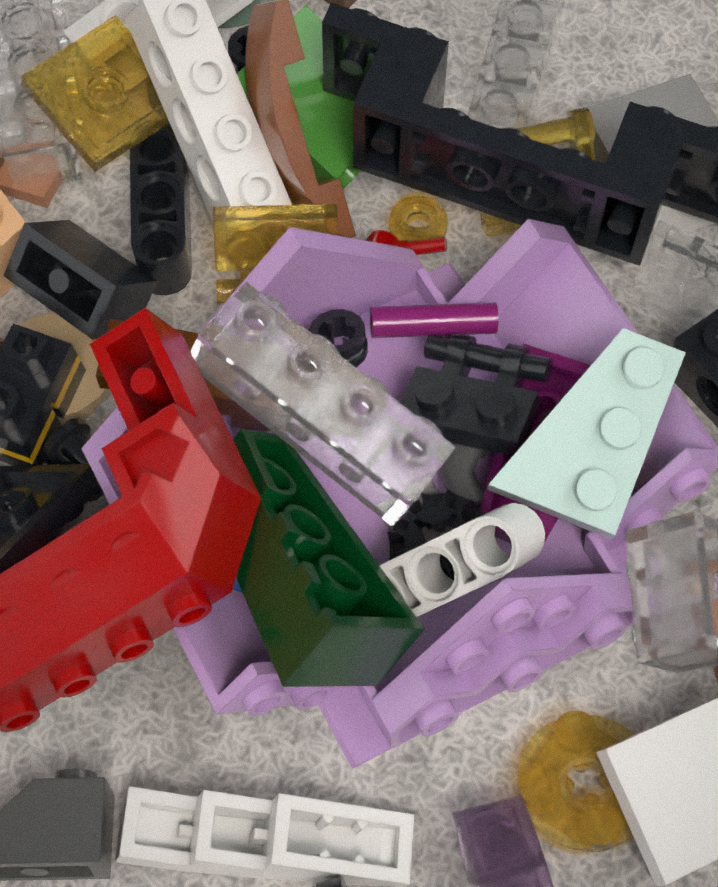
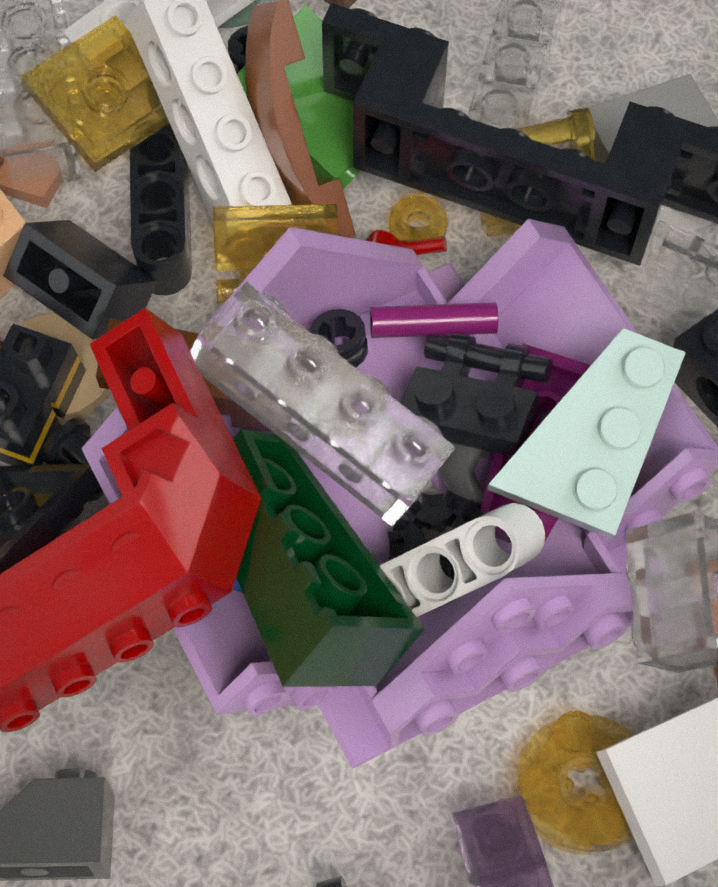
white slope [115,786,414,887] -> none

